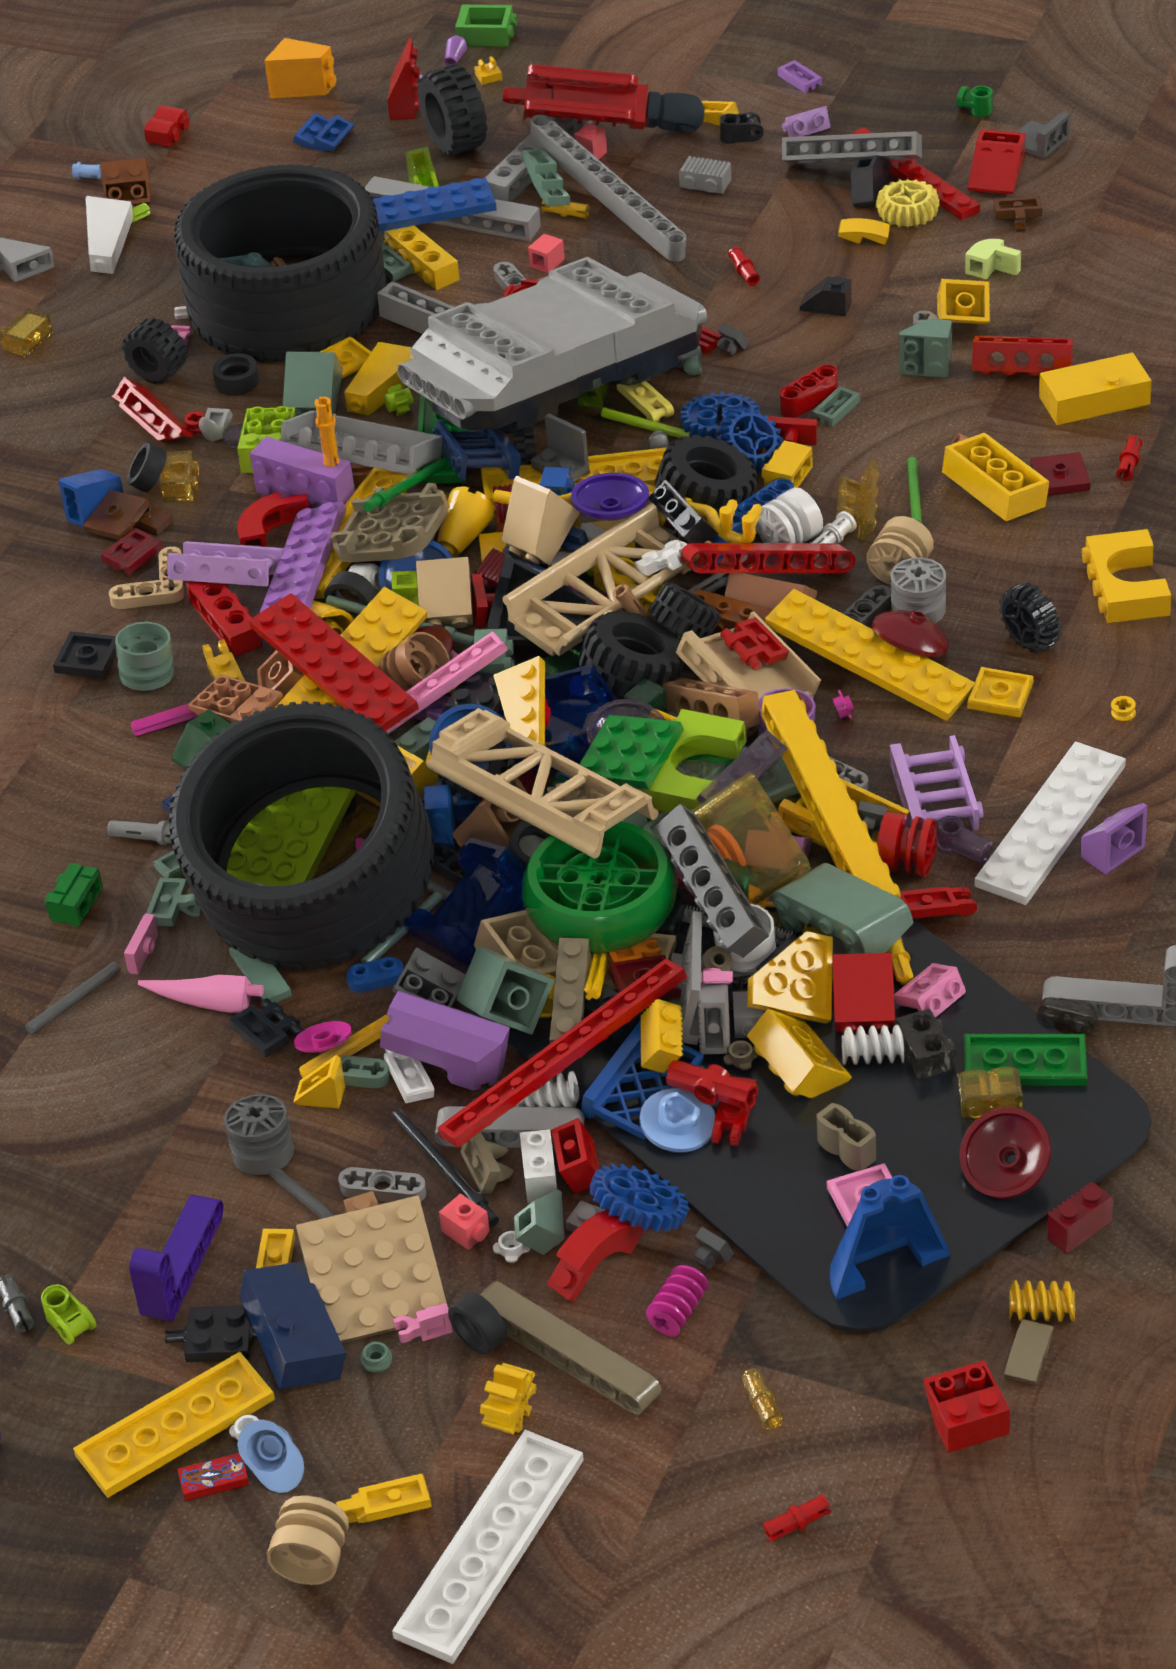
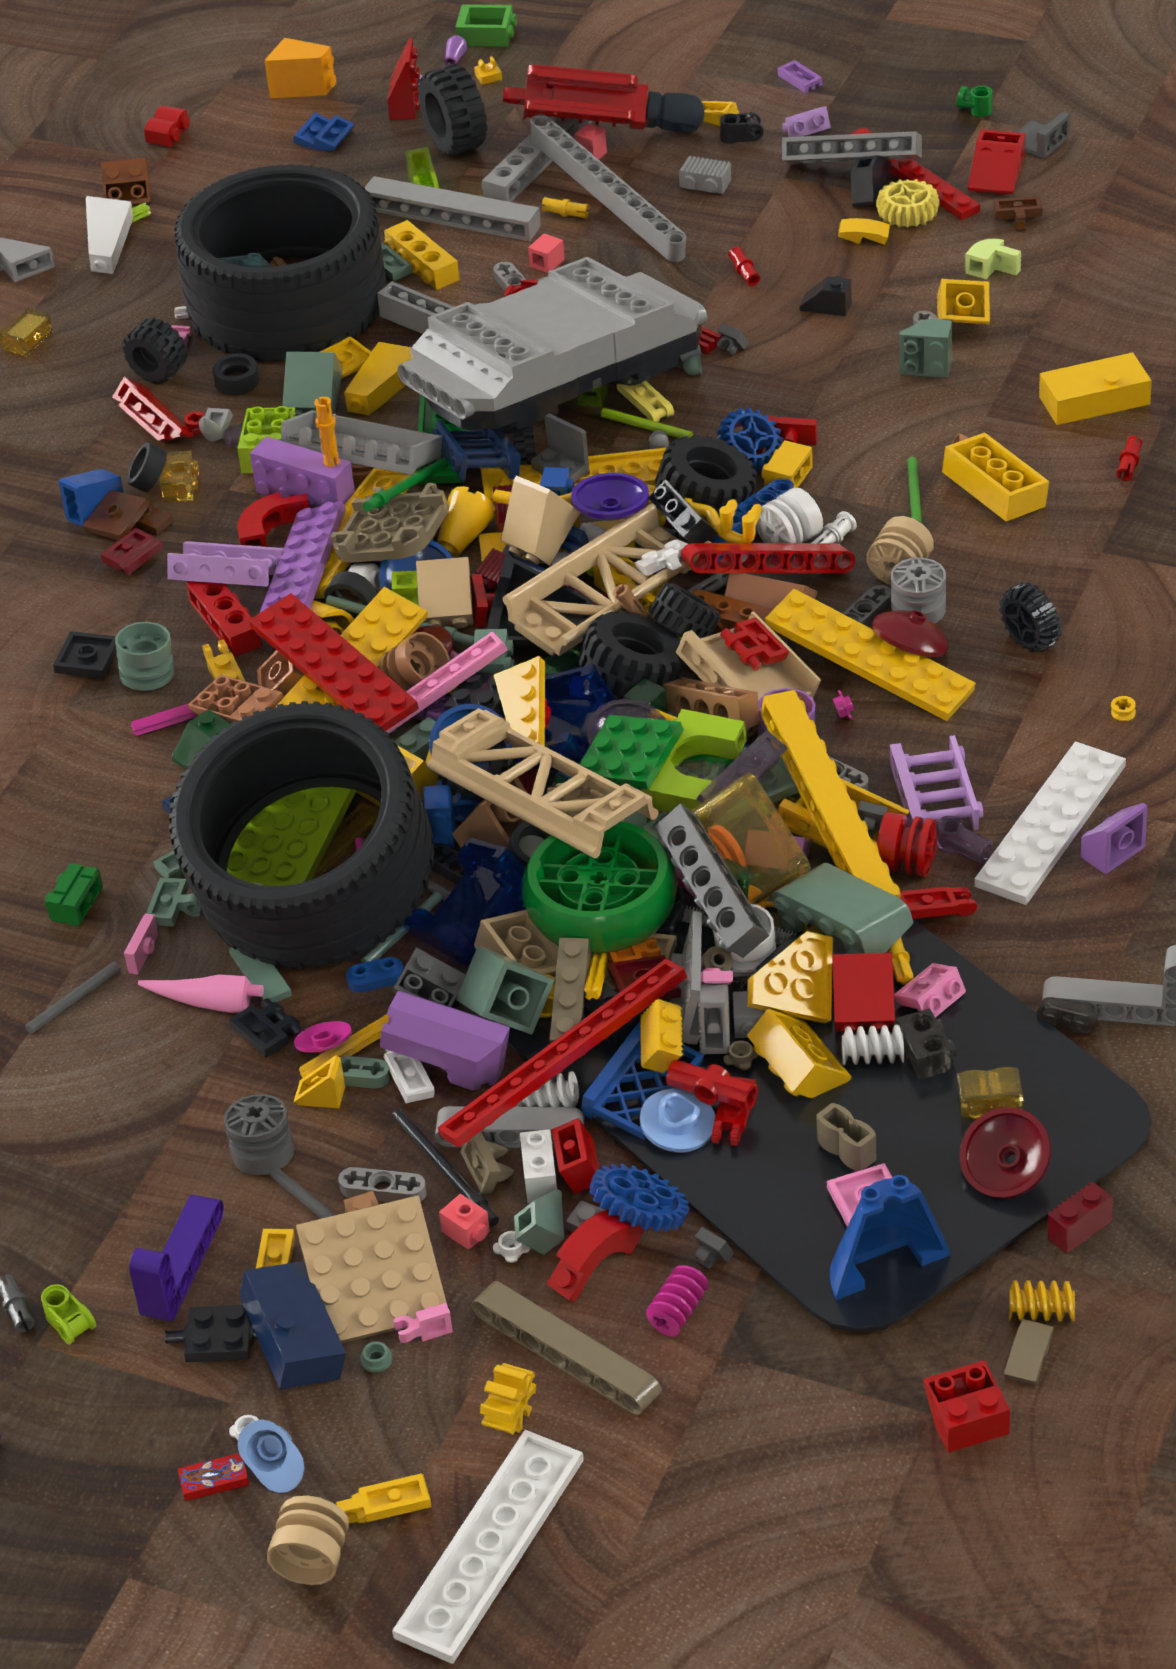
light blue pin [72,162,101,180] -> none
yellow plate [73,1352,275,1498] -> none
light grey pin [107,820,171,845] -> none
tan beam [109,547,185,609] -> none
blue plate [373,178,497,232] -> none
lime gear [384,384,413,416] -> none
black tyre [448,1292,507,1355] -> none
sand green slope [522,149,570,207] -> none
blue gear [680,391,760,439] -> none
clear yellow pin [742,1369,783,1430] -> none
red pin [762,1494,832,1543] -> none
red beam [780,364,838,418] -> none
sand green tile [812,386,860,427] -> none
clear yellow bracket [836,459,879,540] -> none
green tile [964,1034,1087,1086] -> none
yellow tile [967,667,1034,718] -> none
red brick [972,336,1073,376] -> none
dark red plate [1030,452,1091,495] -> none
yellow arch [1082,529,1171,623] -> none

